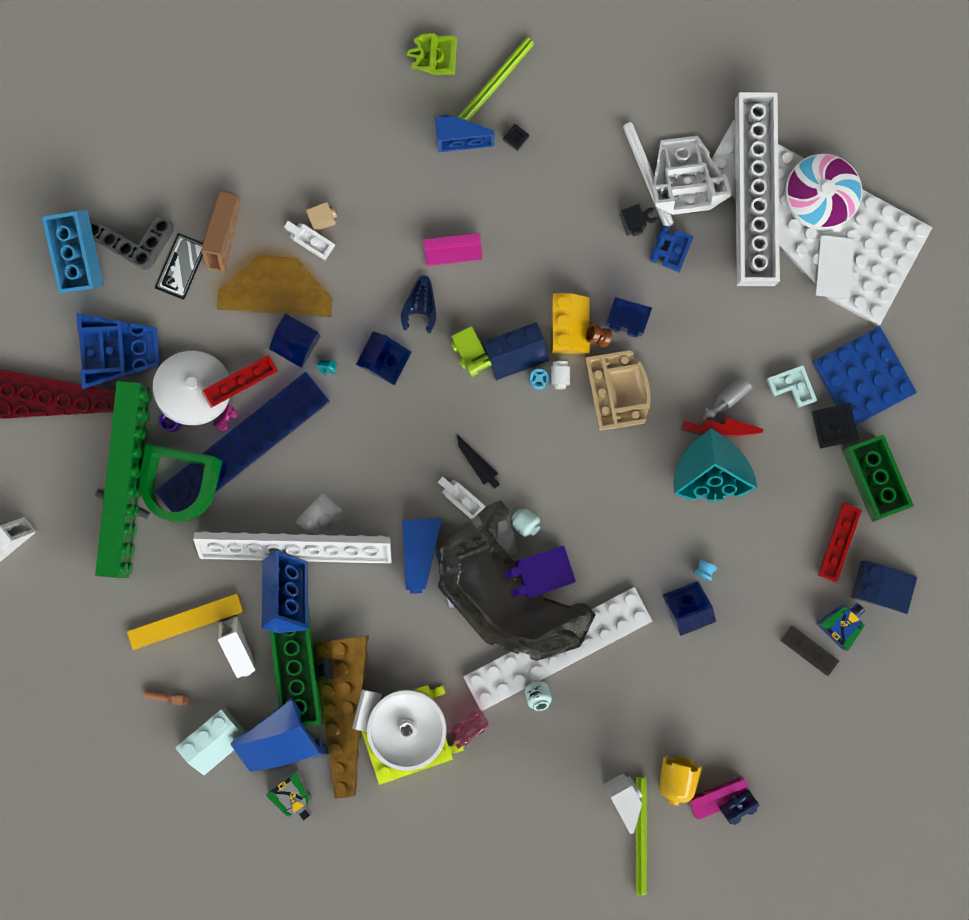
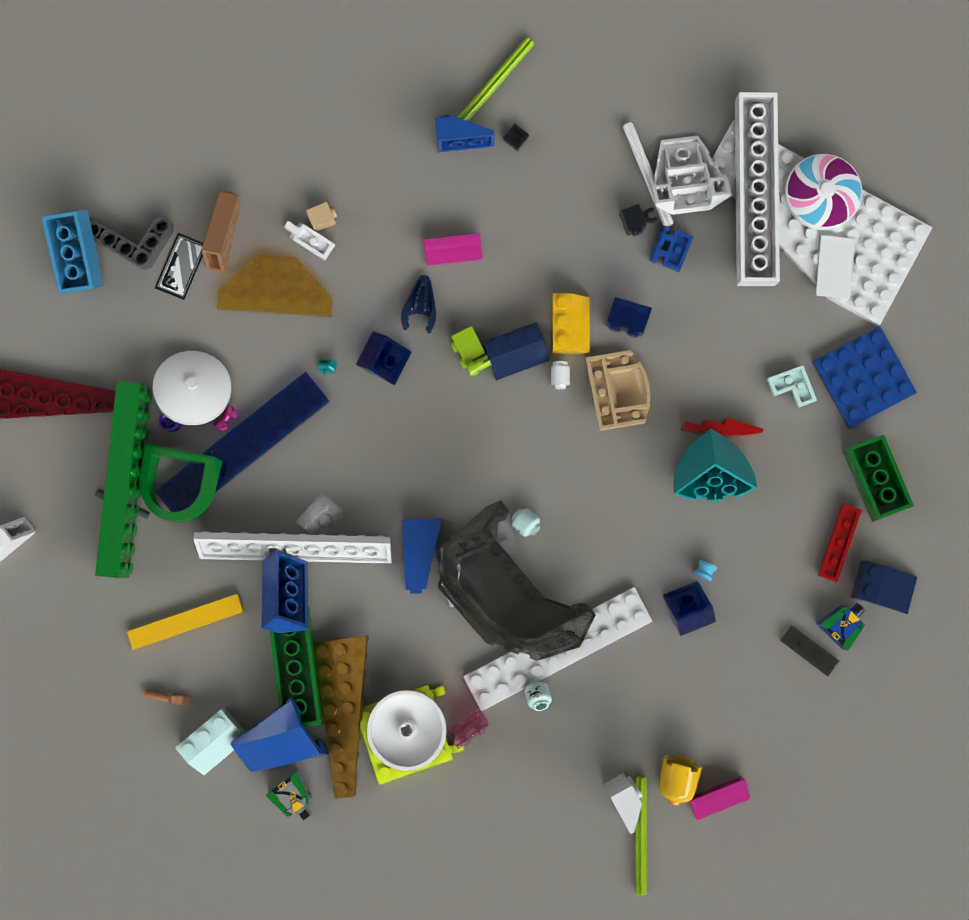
blue wedge [76,313,160,389] -> none
red plate [201,355,278,408] -> none
white slope [218,616,256,678] -> none
clear blue slope [269,313,321,368] -> none
black plate [314,659,334,681] -> none
white tile [352,689,382,732] -> none
lime plate [406,33,457,75] -> none
white hinge [438,476,486,521] -> none
black bar [457,435,500,489] -> none
dark purple tile [504,546,576,599] -> none
medium azure wheel [529,369,549,389] -> none
dark orange wheel [586,324,612,348] -> none
light grey wheel [703,376,752,421] -> none
dark blue hips [719,789,760,825] -> none
black plate [812,403,859,449] -> none

